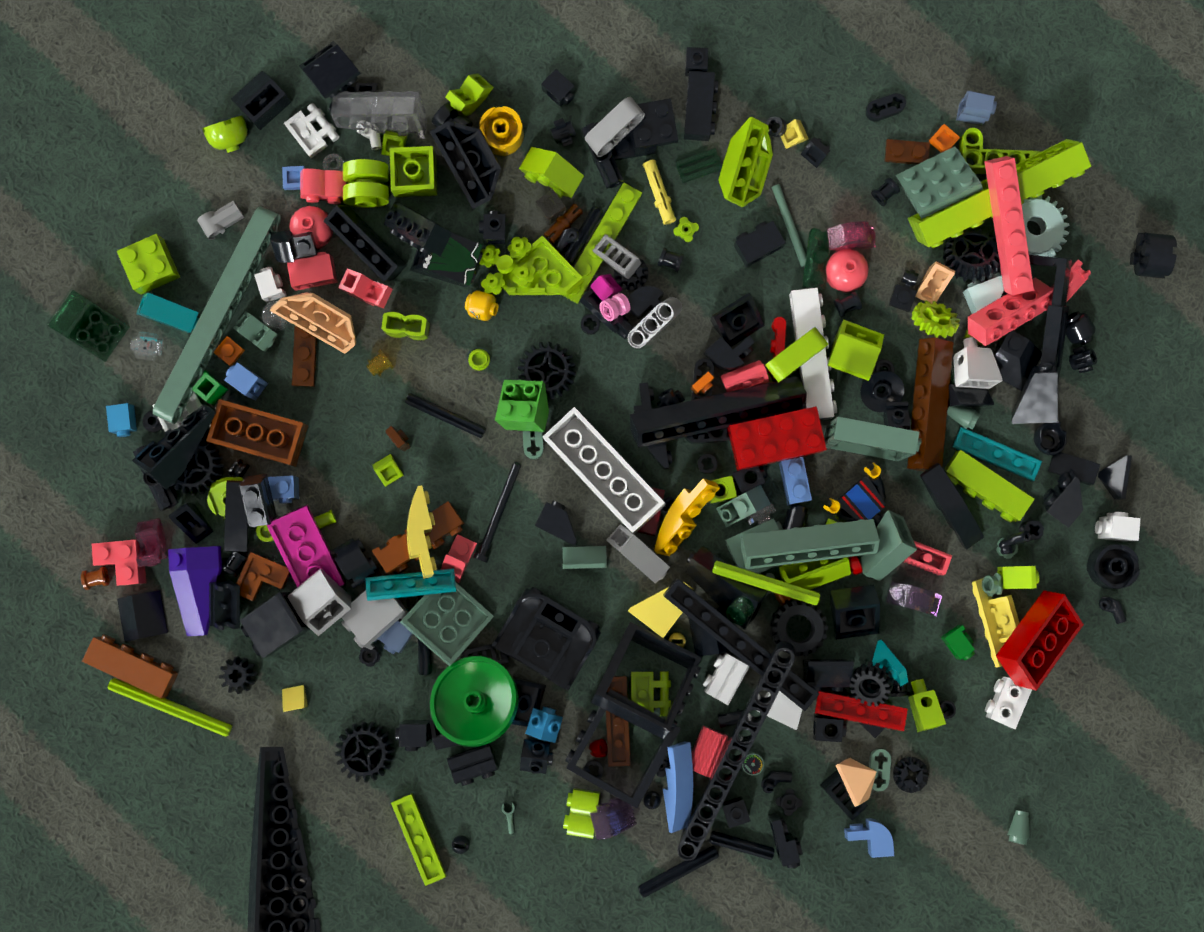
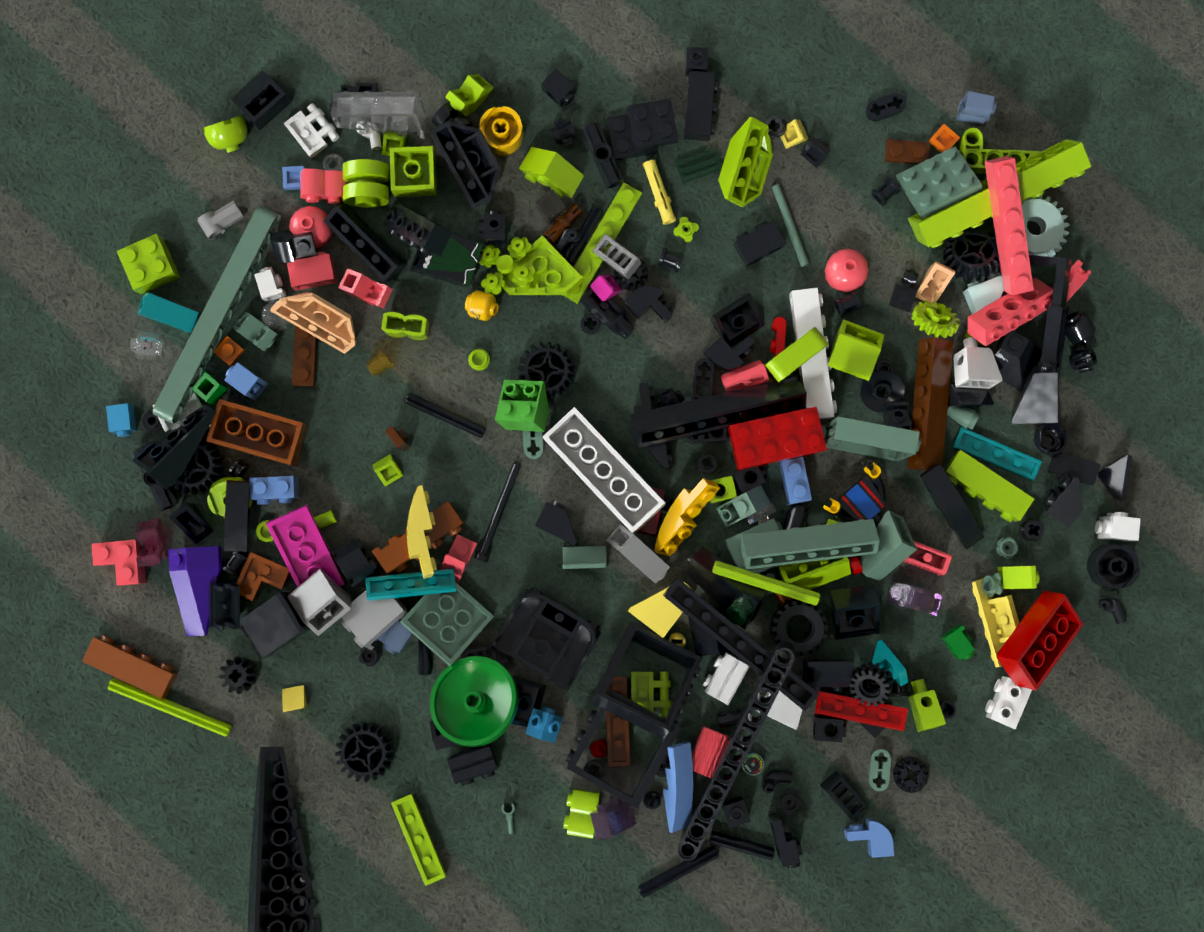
clear green slope [47,288,130,362] -> none
dark orange bush [81,567,110,590] -> none
black slope [117,590,168,642] -> none
black brick [239,474,277,527] -> none
black slope [299,41,361,99] -> none
black brick [395,720,431,751] -> none
black hinge [452,835,470,854] -> none
black brick [520,739,554,774] -> none
light grey beam [585,97,645,157] -> none
bright pink wheel [600,293,630,321] -> none
light grey beam [628,297,682,348] -> none
orange plate [691,371,714,395] -> none
clear green plate [802,228,834,292] -> none
clear pink brick [827,221,876,251] -> none
light nougat slope [836,758,877,807] -> none
black arm [999,531,1031,555] -> none
sand green cone [1007,810,1030,845] -> none
black brick [1130,232,1177,279] -> none

